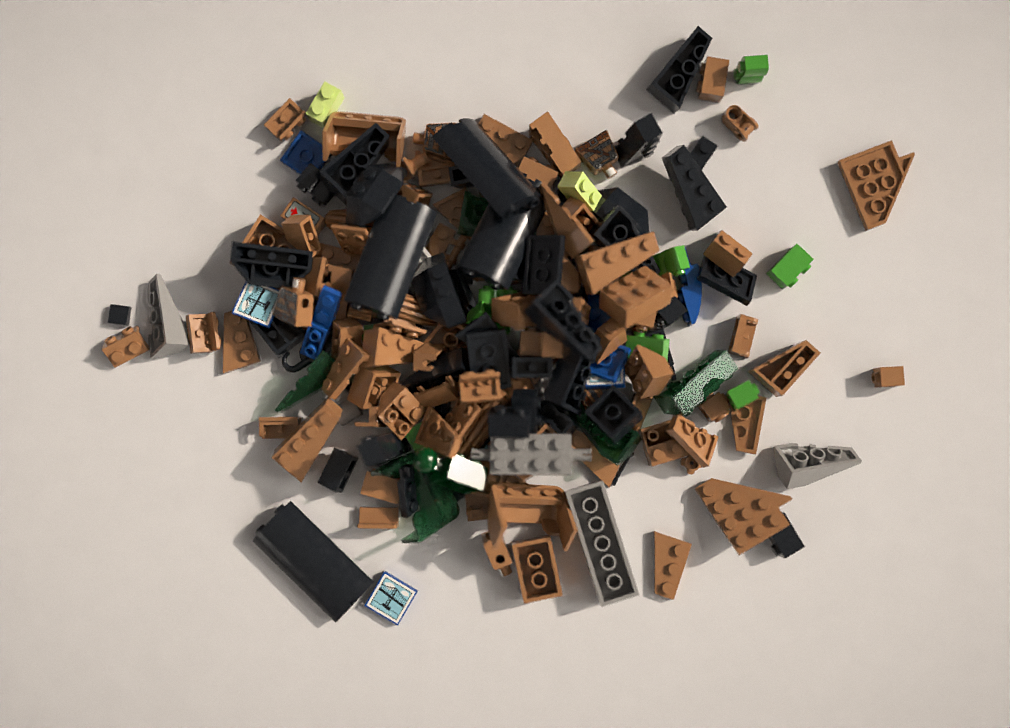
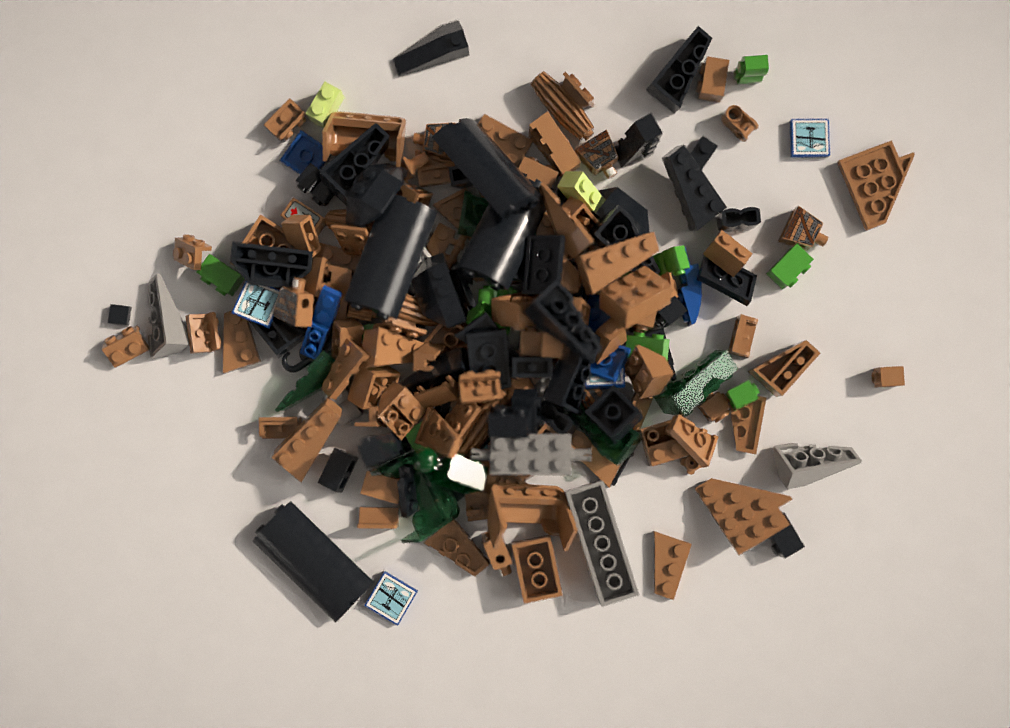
none -> medium nougat bracket [173,235,212,270]
none -> bright green brick [196,254,245,296]
none -> black wedge [393,20,470,77]
none -> medium nougat wing [424,518,490,577]
none -> medium nougat plate [531,71,595,141]
none -> black brick [717,207,761,232]
none -> torso [778,206,829,250]
none -> tile [790,119,830,158]

